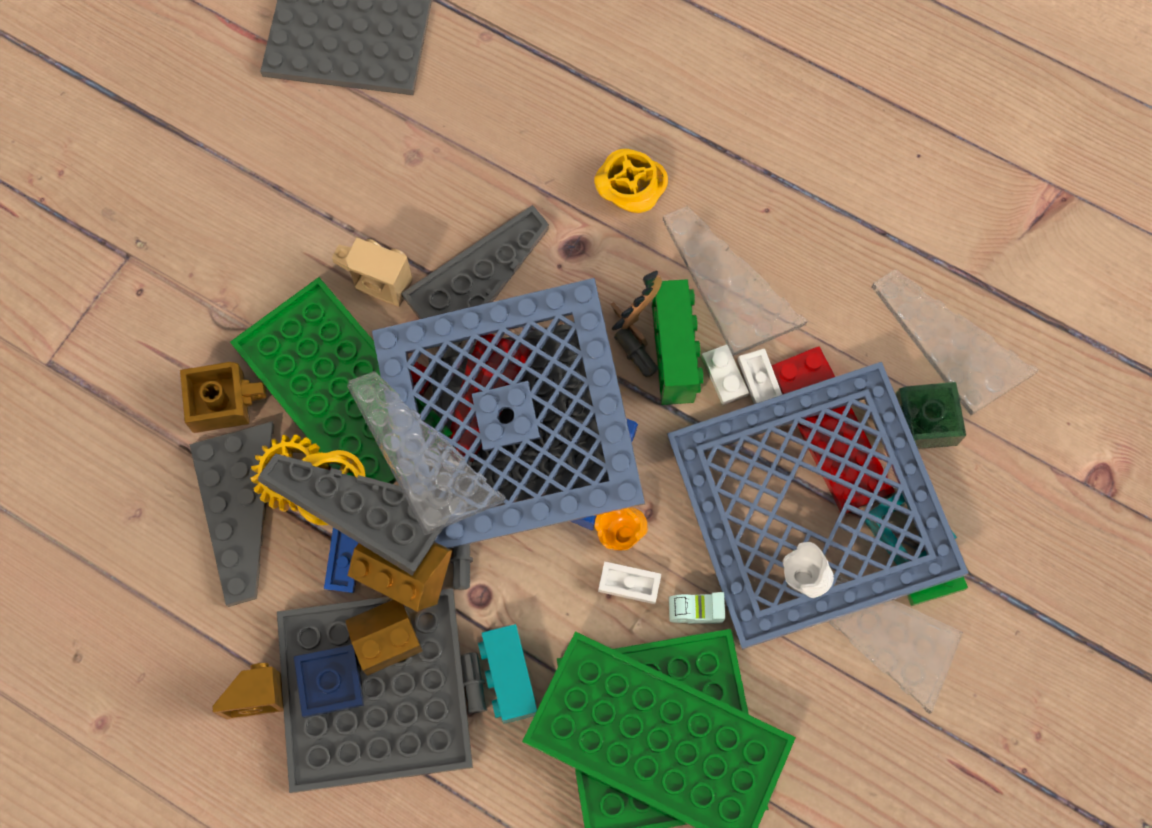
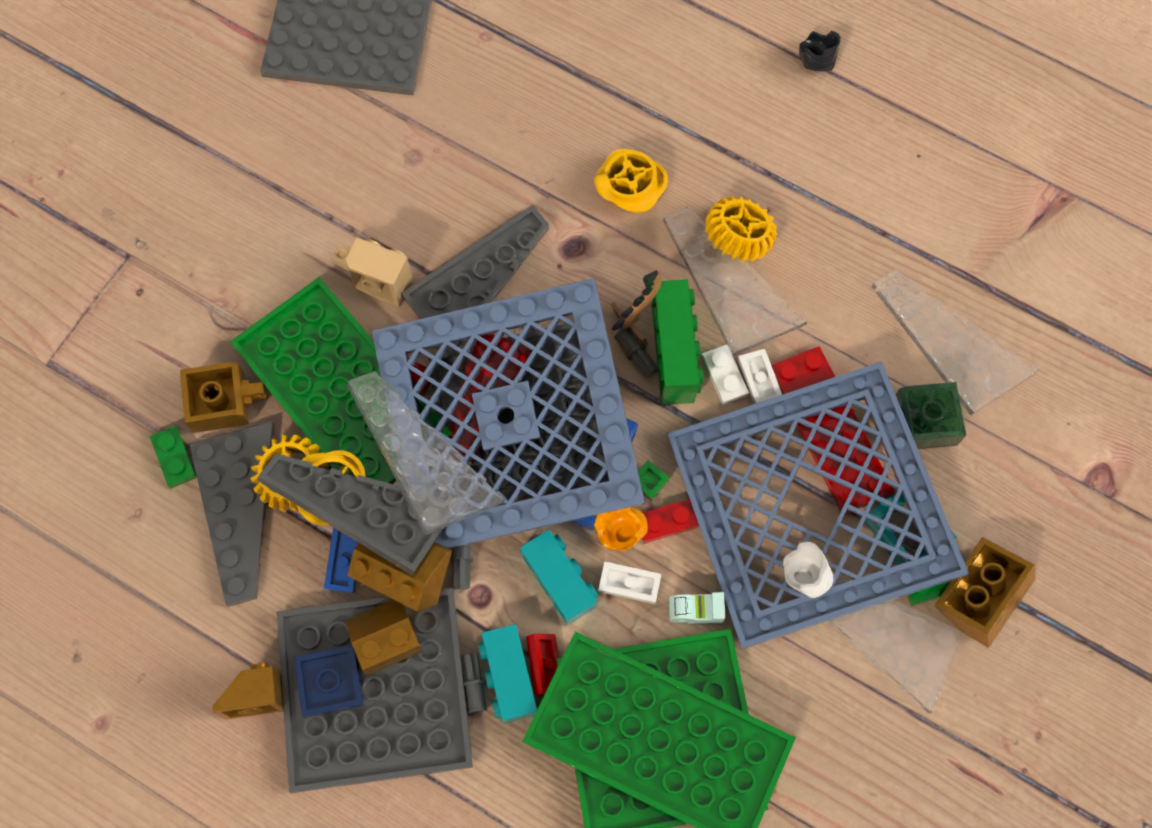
none -> green plate [150,425,197,489]
none -> teal brick [520,529,598,626]
none -> red plate [526,633,559,695]
none -> green plate [638,460,670,501]
none -> red plate [642,499,699,544]
none -> yellow gear [705,195,777,263]
none -> black hair [799,30,841,71]
none -> pearl gold slope [935,537,1036,648]

